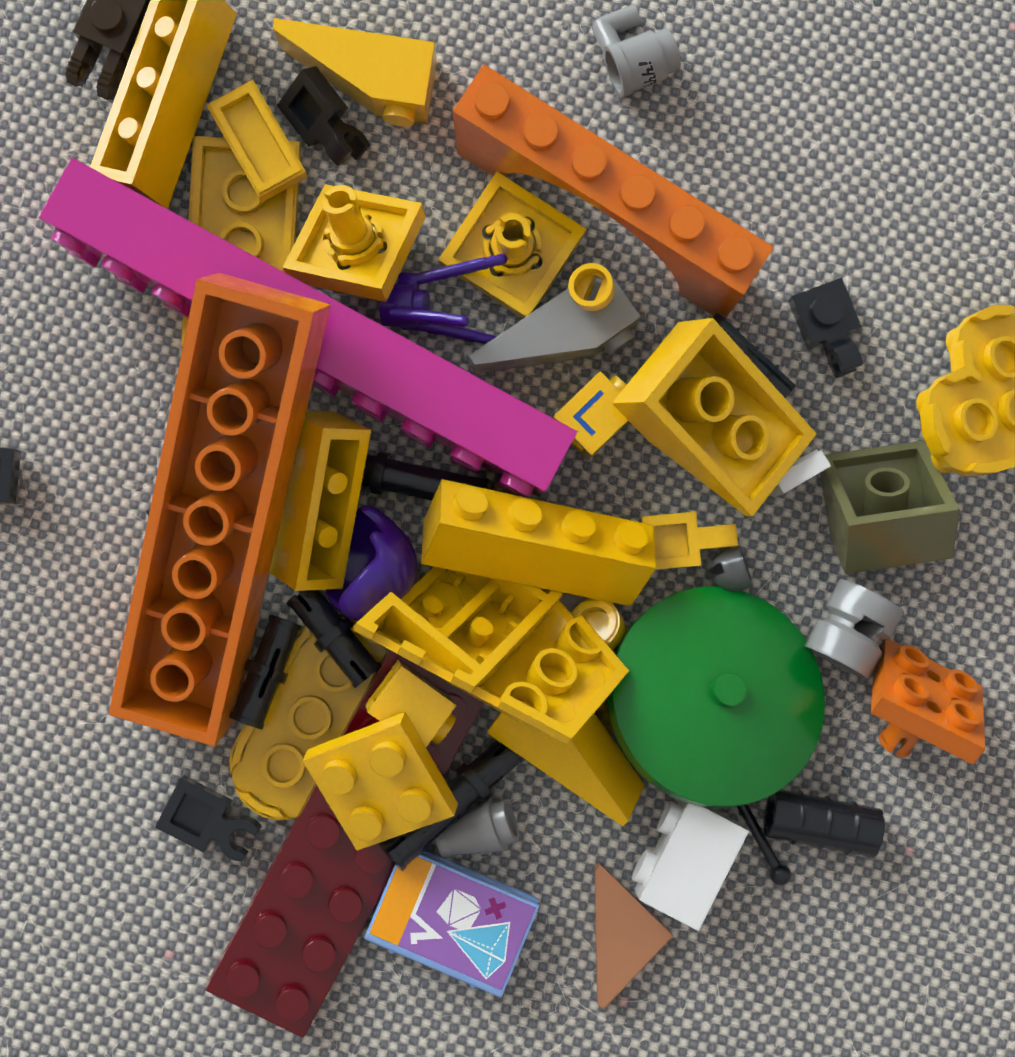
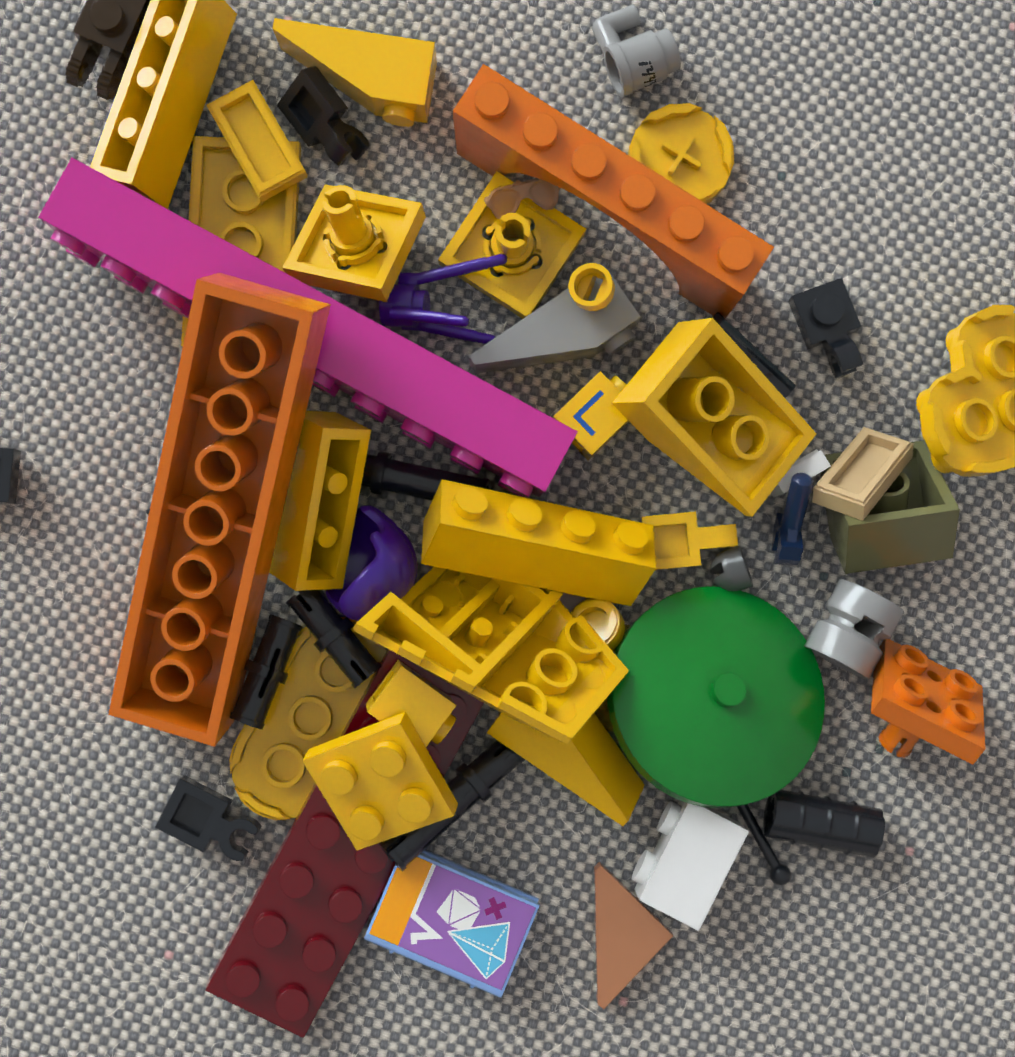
light grey cone [435,798,519,859] -> none
none -> medium nougat piece [484,178,561,219]
none -> yellow tile [628,103,734,204]
none -> dark blue bar [772,473,814,566]
none -> tan tile [812,427,914,521]

